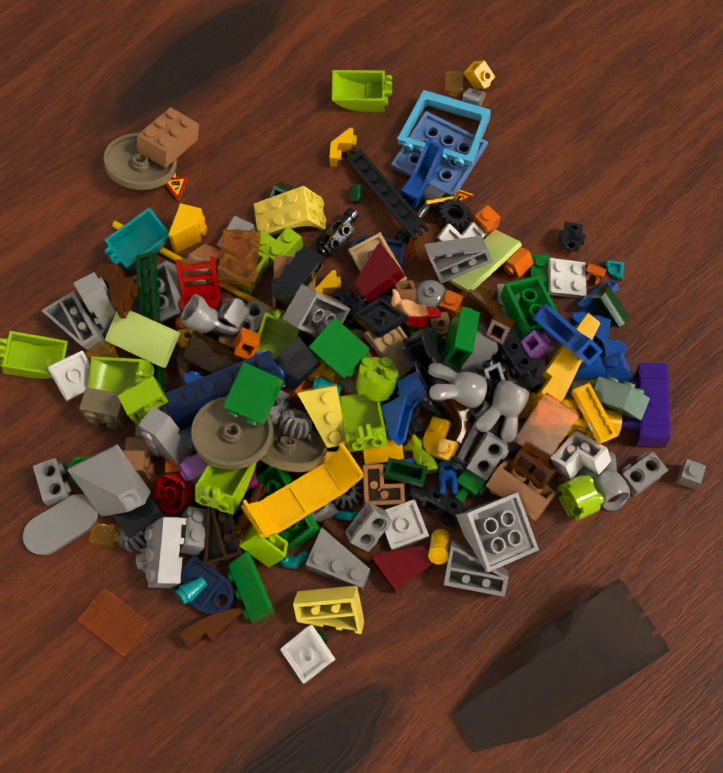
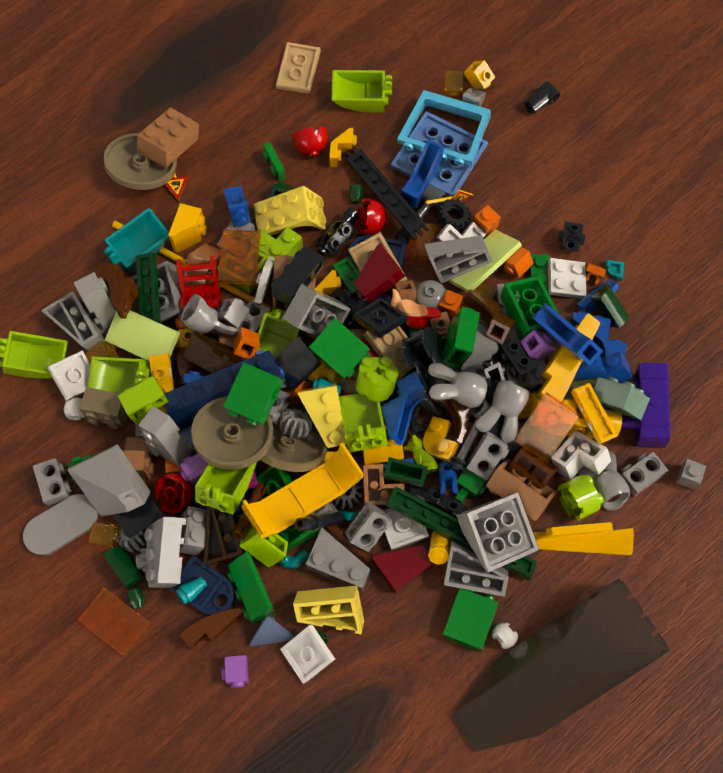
none -> white piece [63,398,84,420]
none -> dark green brick [103,546,146,590]
none -> dark green hose [126,588,144,609]
none -> yellow plate [149,353,174,413]
none -> medium lavender brick [222,655,249,688]
none -> blue arch [224,185,251,227]
none -> sand blue piece [250,616,295,646]
none -> white plate [254,257,275,304]
none -> green plate [262,142,286,181]
none -> tan tile [276,42,321,94]
none -> red cylinder [292,127,328,157]
none -> black pin [295,512,344,531]
none -> green plate [333,256,360,296]
none -> red cylinder [356,198,388,236]
none -> dark green plate [386,486,537,581]
none -> green brick [442,588,499,652]
none -> white piece [492,622,518,649]
none -> black piece [524,81,561,114]
none -> yellow wedge [533,522,634,555]

